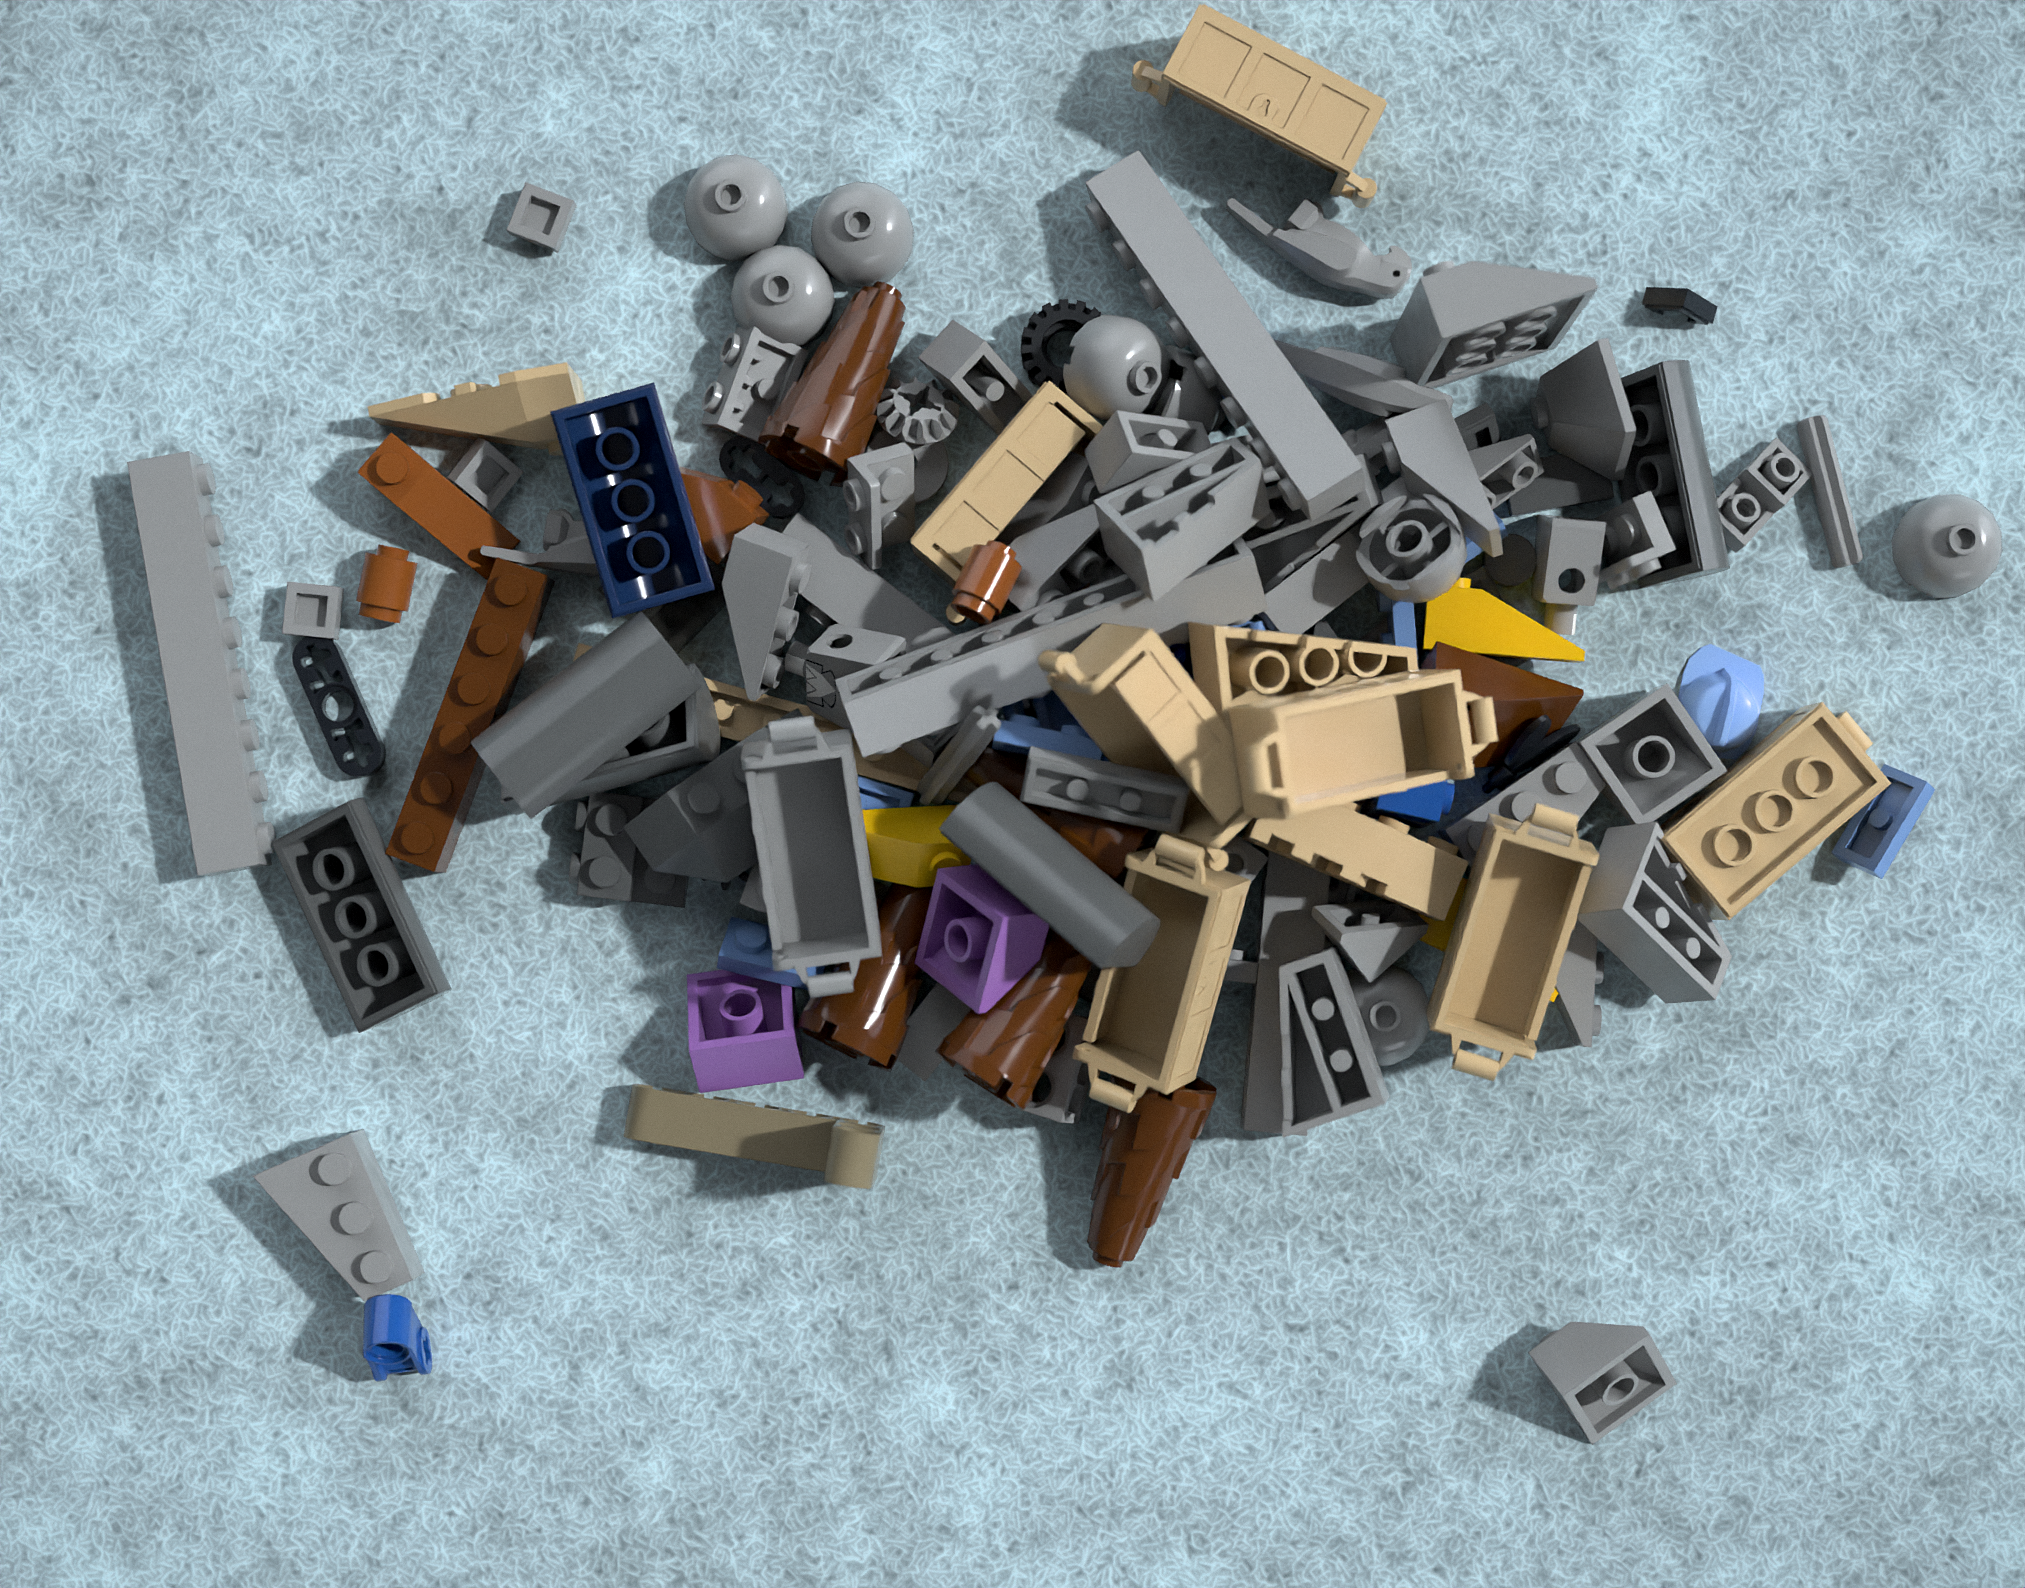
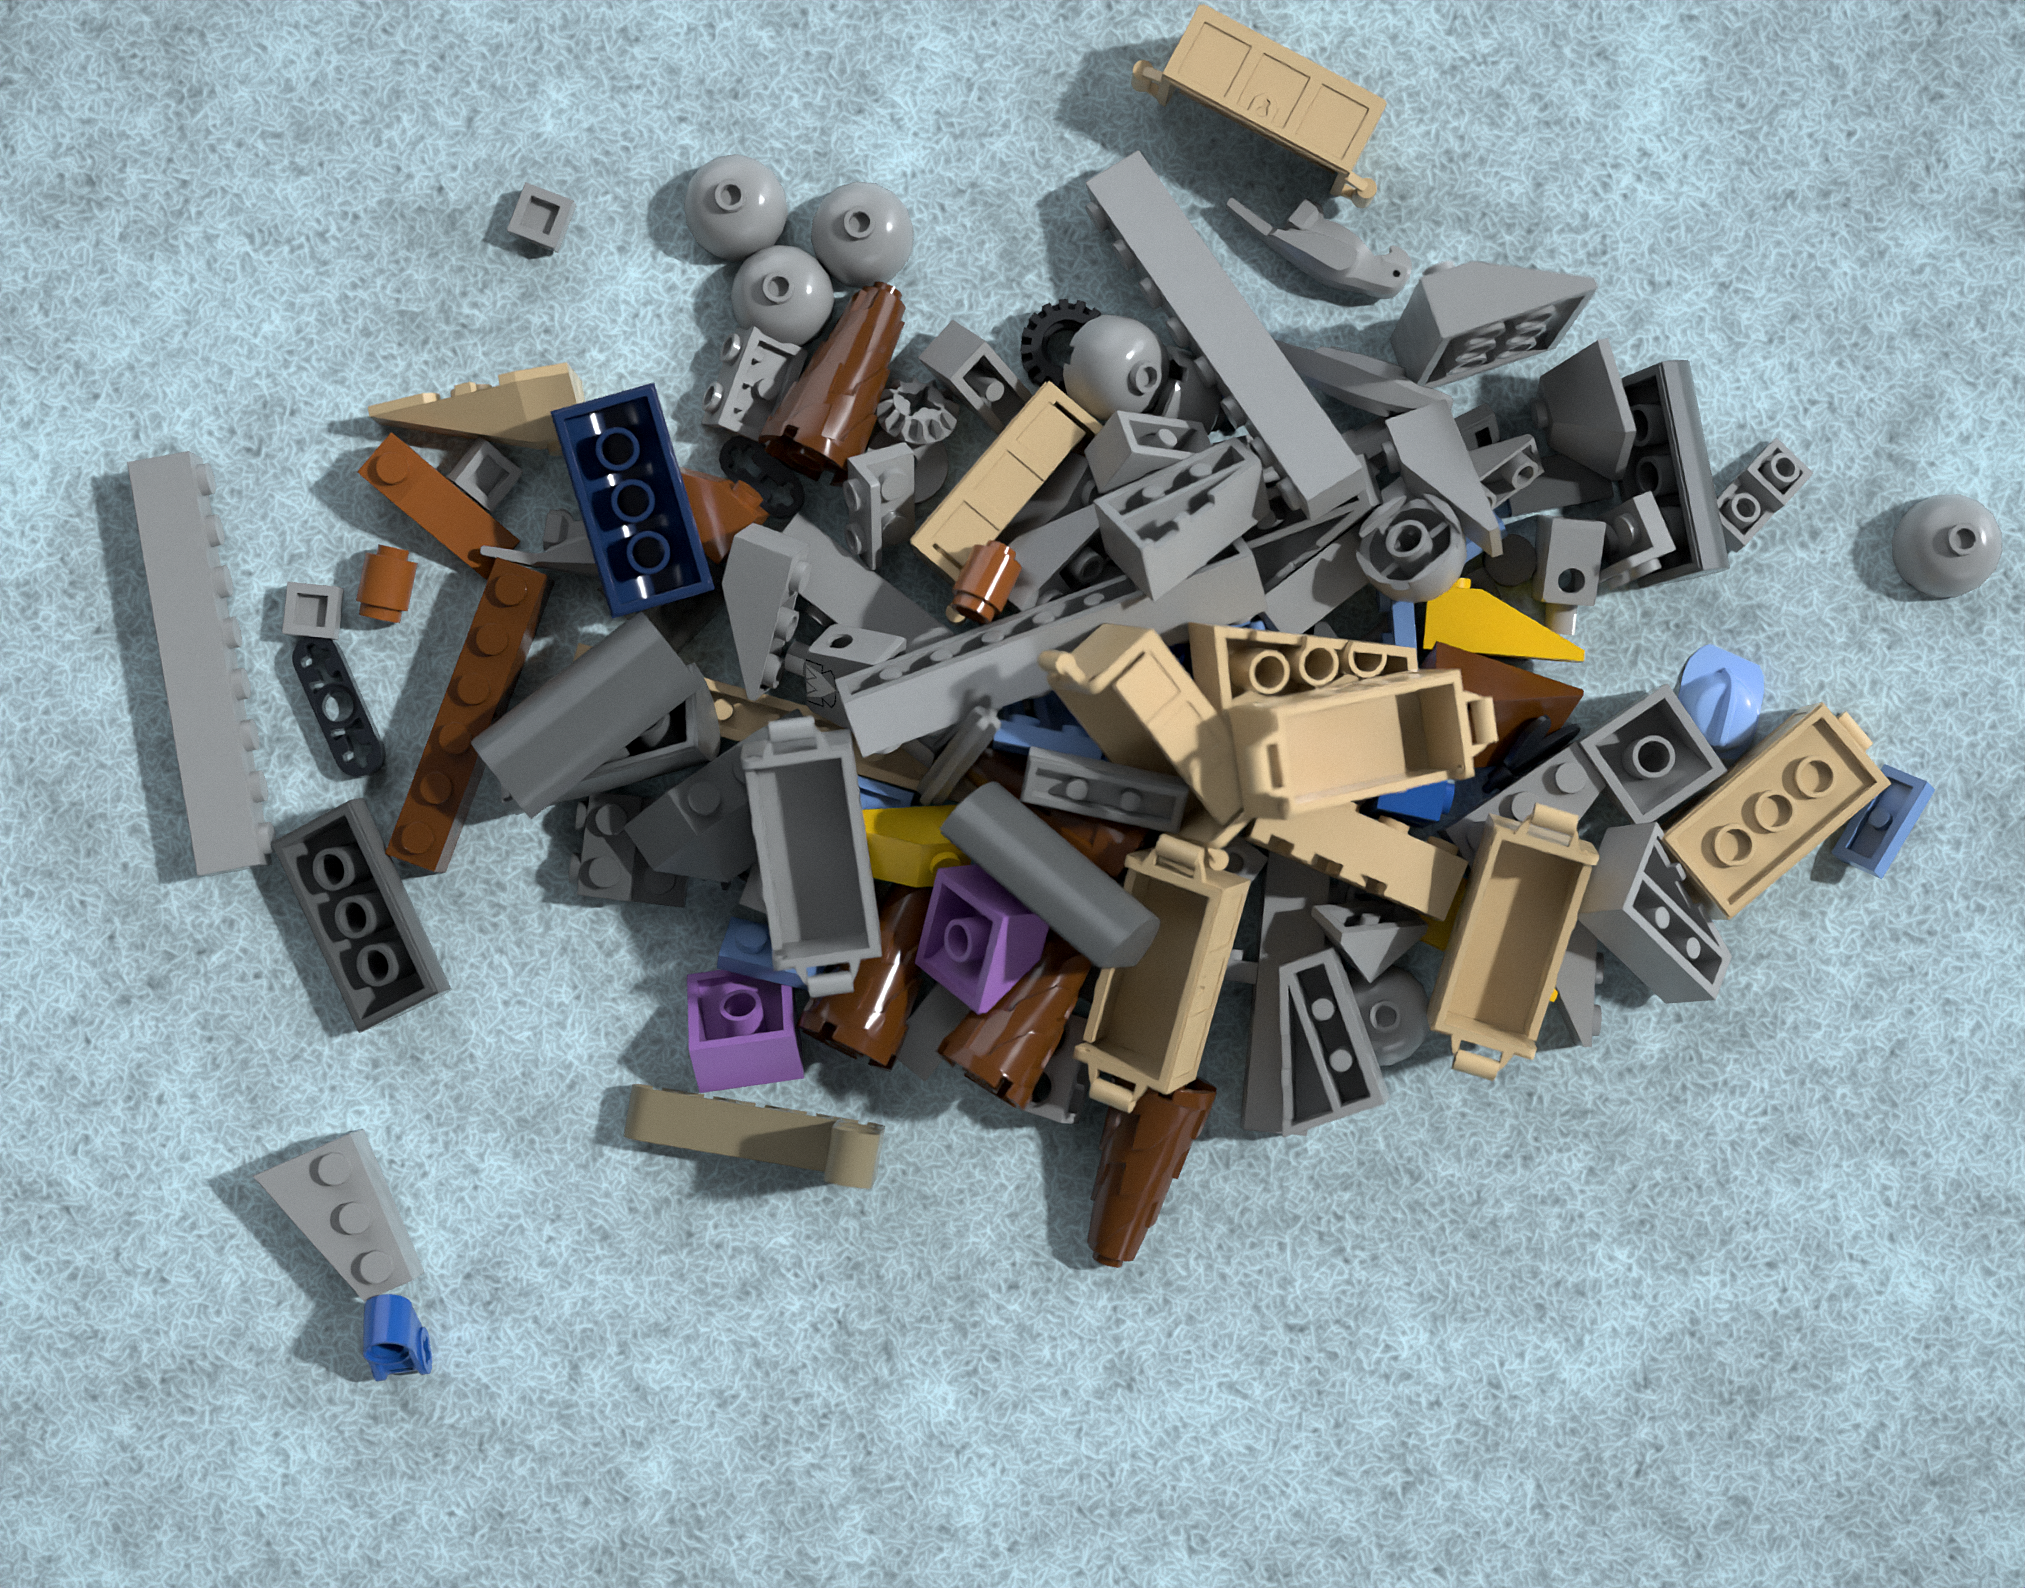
light grey slope [1528,1321,1677,1445] -> none
black tile [1642,287,1718,325] -> none
light grey axle [1797,415,1863,568] -> none

